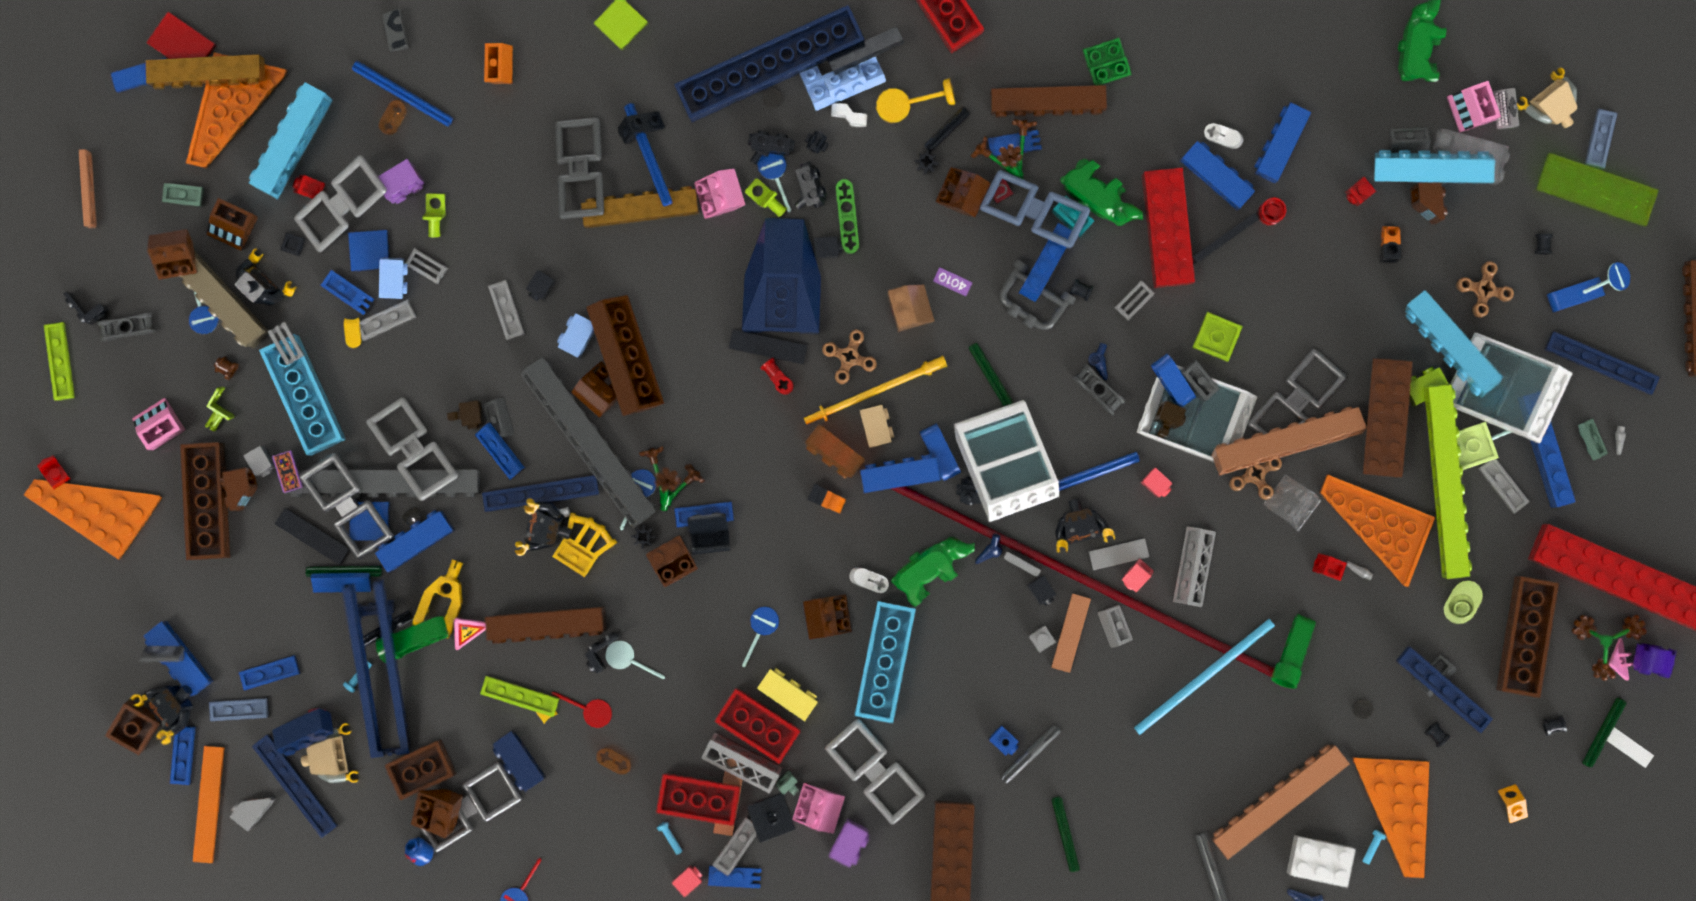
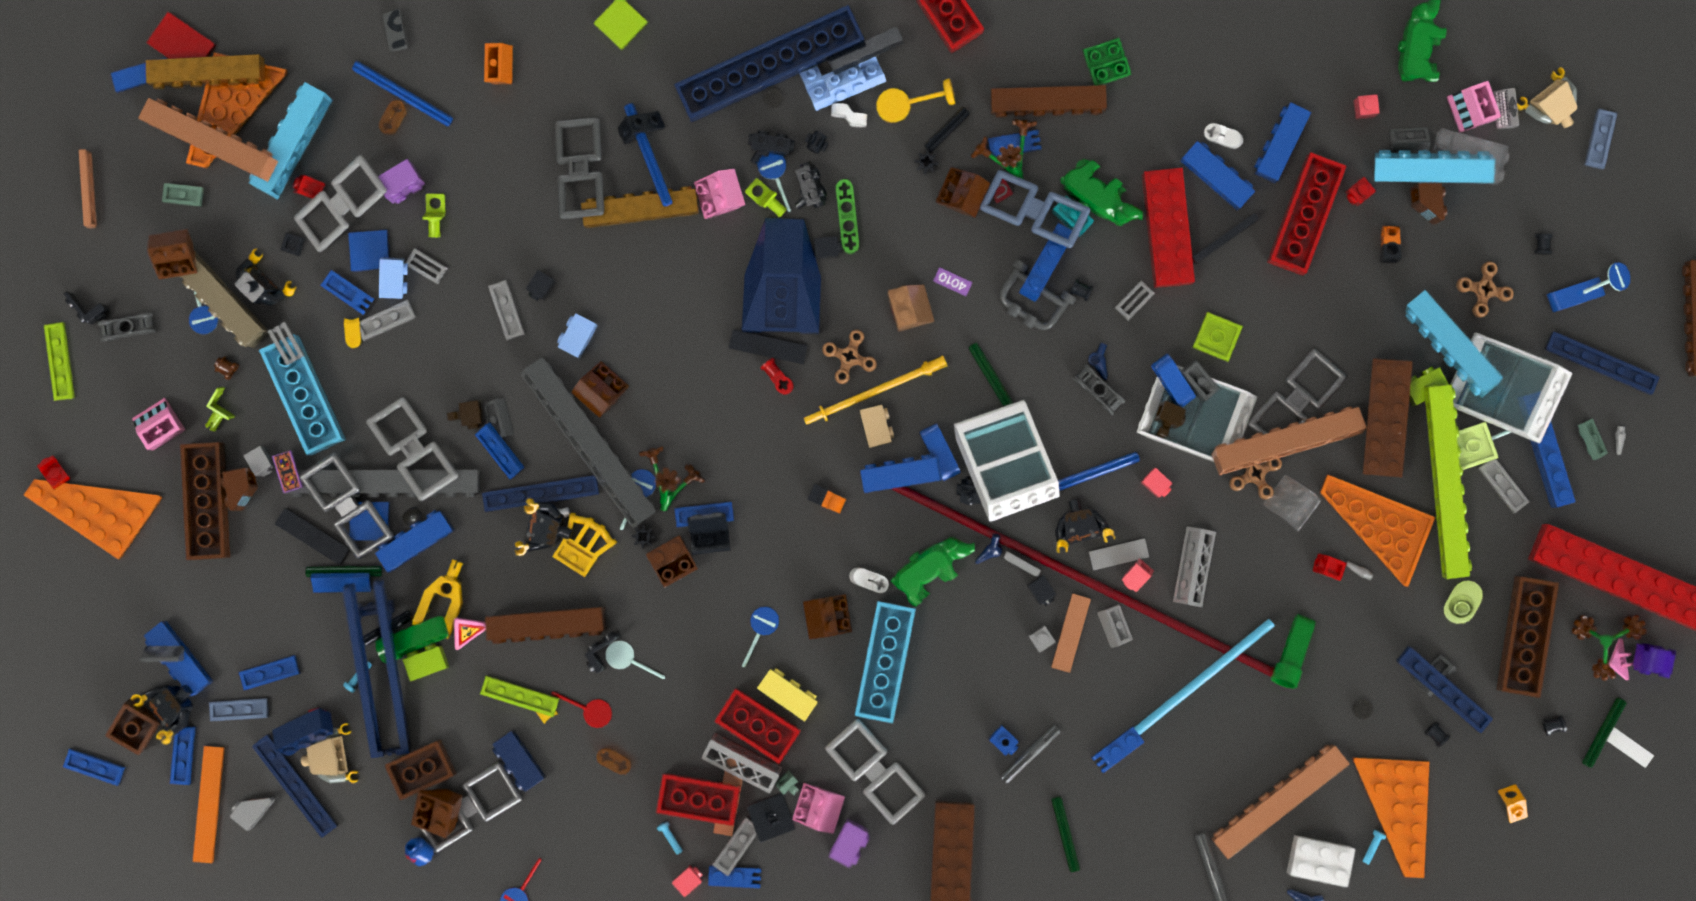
reddish brown slope [206,198,258,251] -> none
reddish brown brick [586,295,664,416] -> none
clear orange brick [805,424,865,479] -> none
red wheel [1257,198,1287,226] -> none
clear neon green plate [1536,153,1659,227] -> none
none -> blue tile [63,748,125,786]
none -> nougat brick [138,98,278,182]
none -> lime brick [403,644,449,681]
none -> blue hinge [1091,726,1144,773]
none -> red brick [1267,152,1346,276]
none -> coral brick [1354,94,1380,119]

